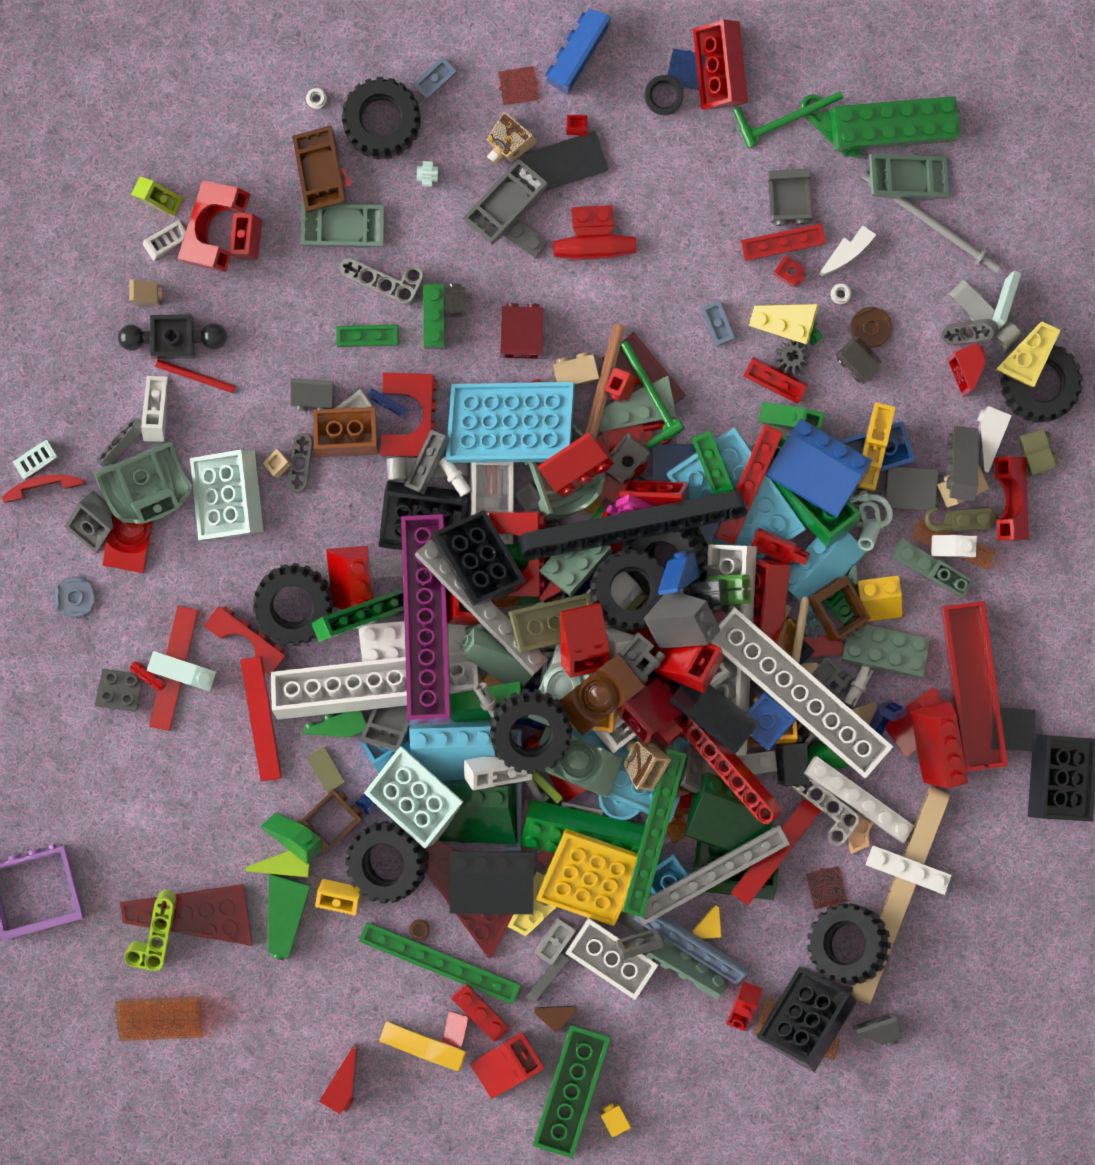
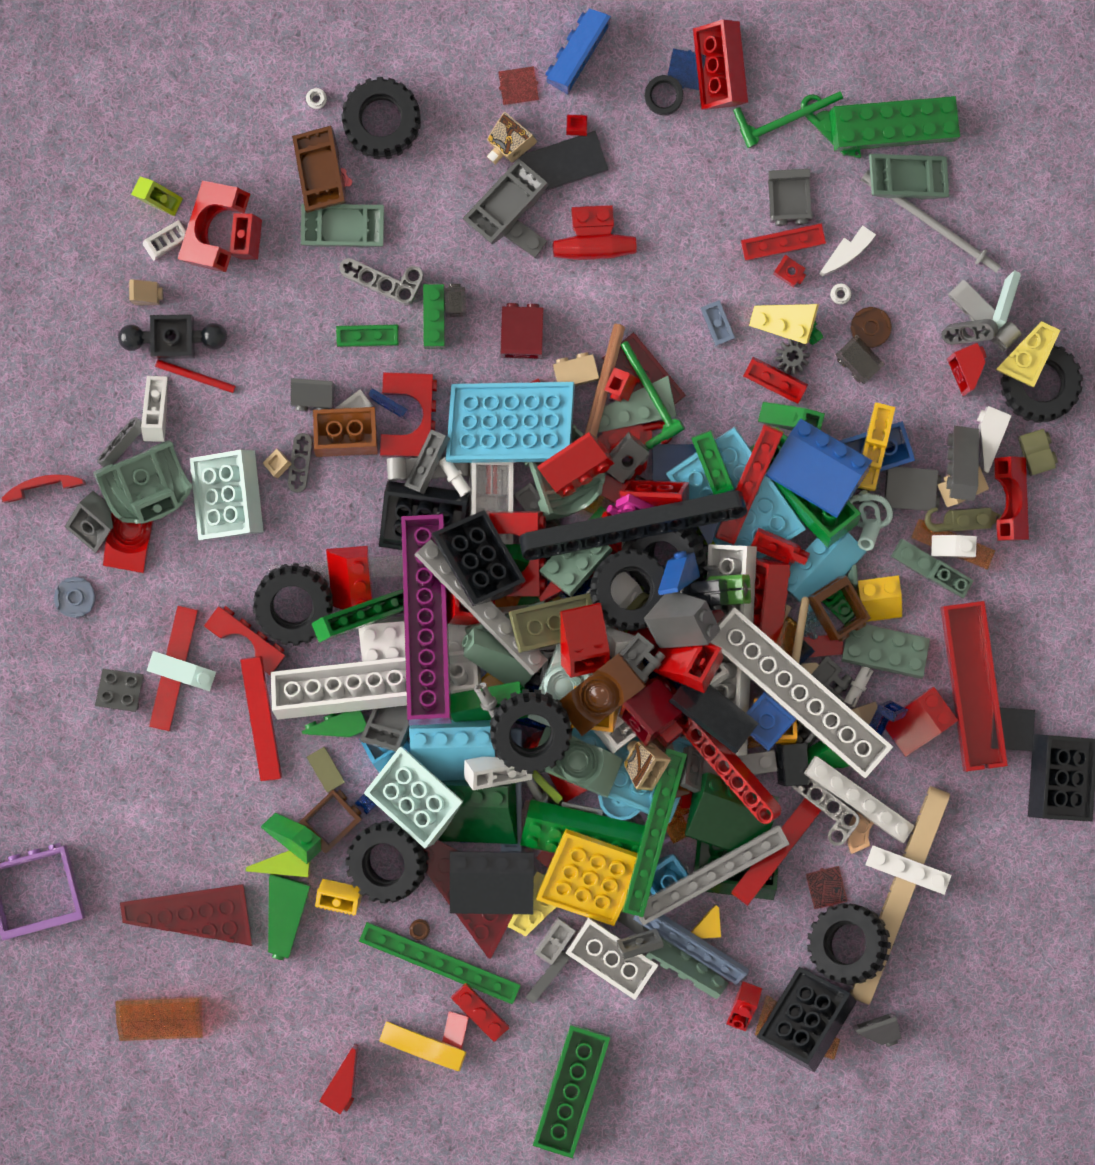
light aqua slope [13,440,59,480] -> none
lime beam [124,889,177,971] -> none
red axle [129,661,166,691] -> none
sand blue plate [413,56,457,100] -> none
light aqua gear [417,161,438,187] -> none
red slope [469,1030,544,1099] -> none
reddish brown slope [534,1006,576,1033] -> none
yellow brick [600,1103,631,1138] -> none
red slope [910,701,968,788] -> none

